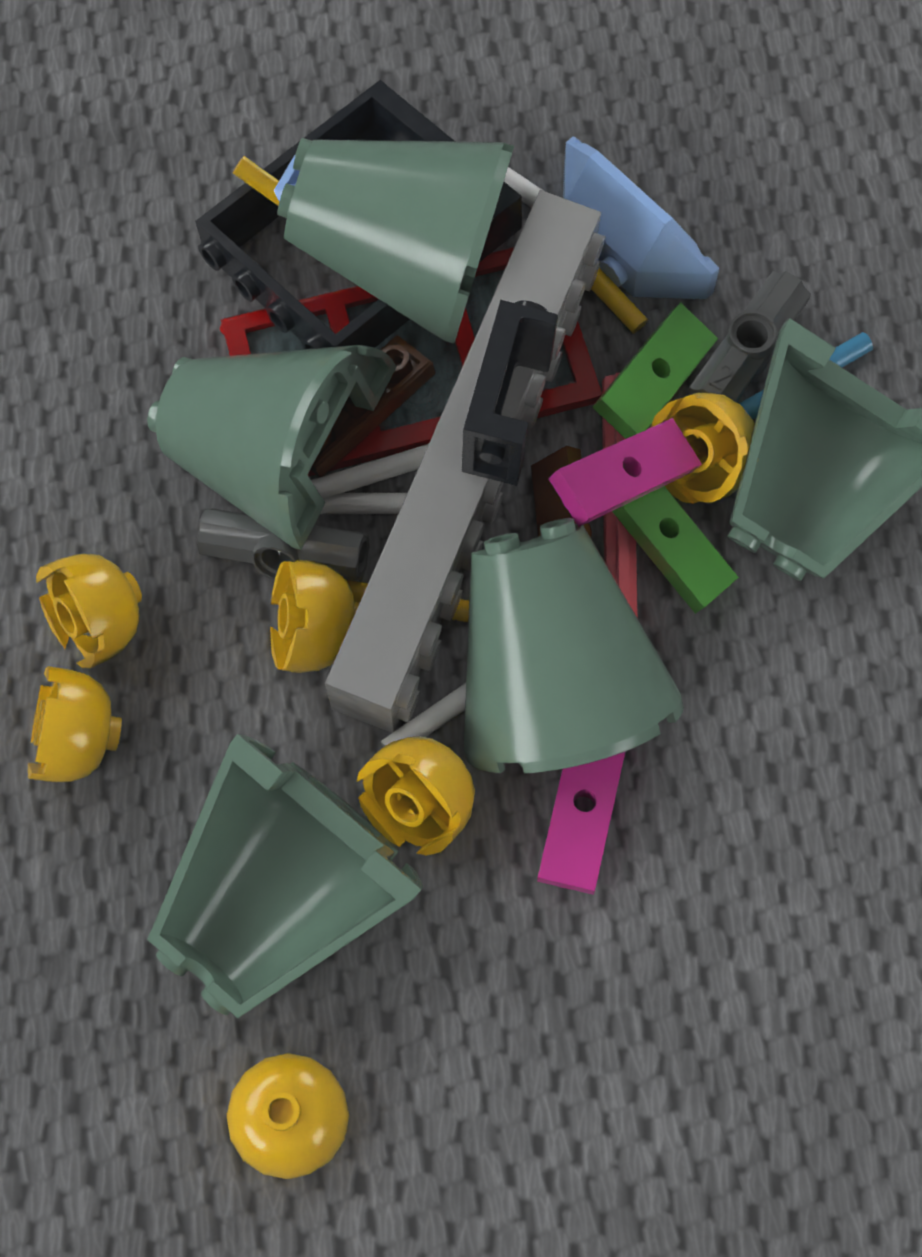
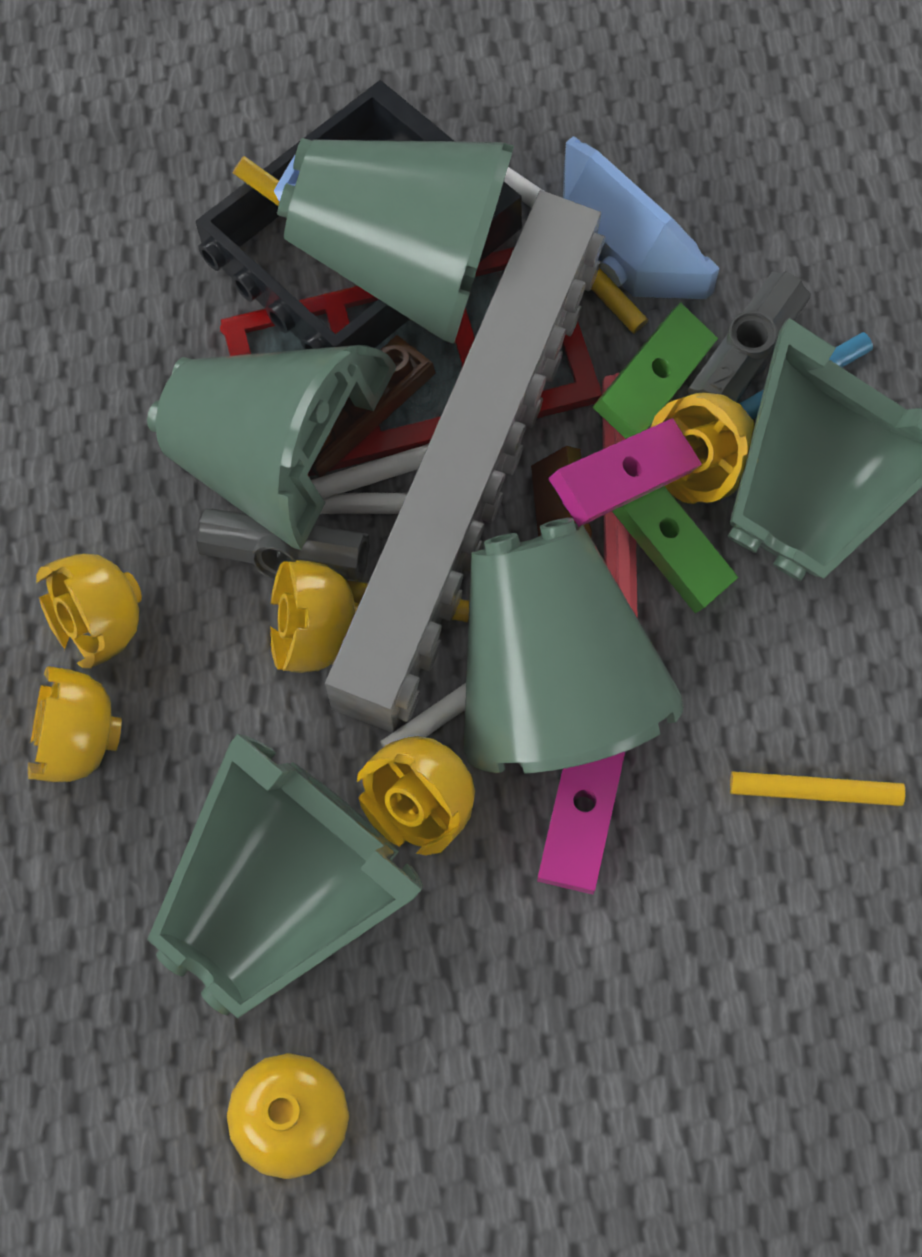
black panel [462,299,558,486] -> none
none -> yellow bar [730,771,905,806]

